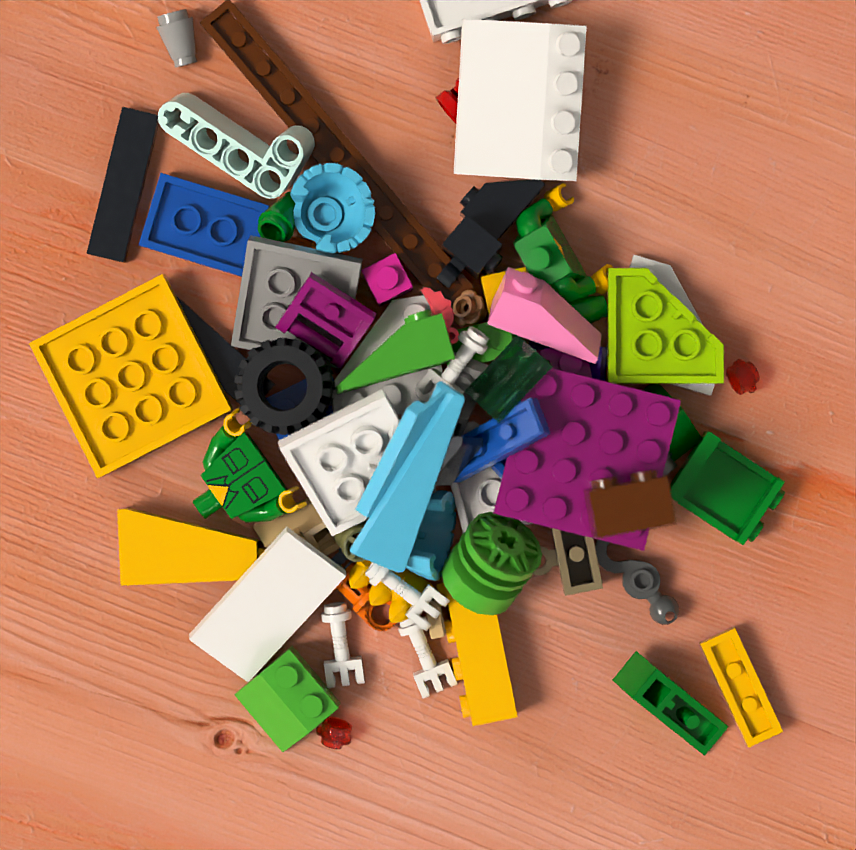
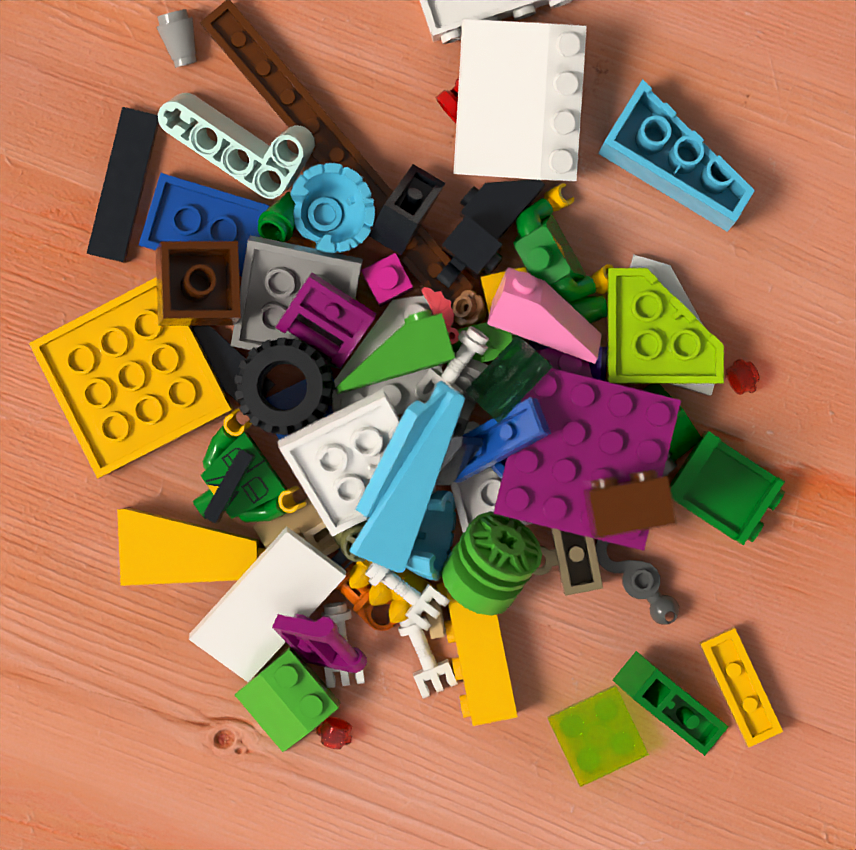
none -> reddish brown brick [156,241,241,326]
none -> black tile [203,449,256,524]
none -> magenta plate [272,614,367,673]
none -> black slope [369,164,445,255]
none -> clear neon green plate [547,685,649,787]
none -> medium azure wedge [598,79,755,232]

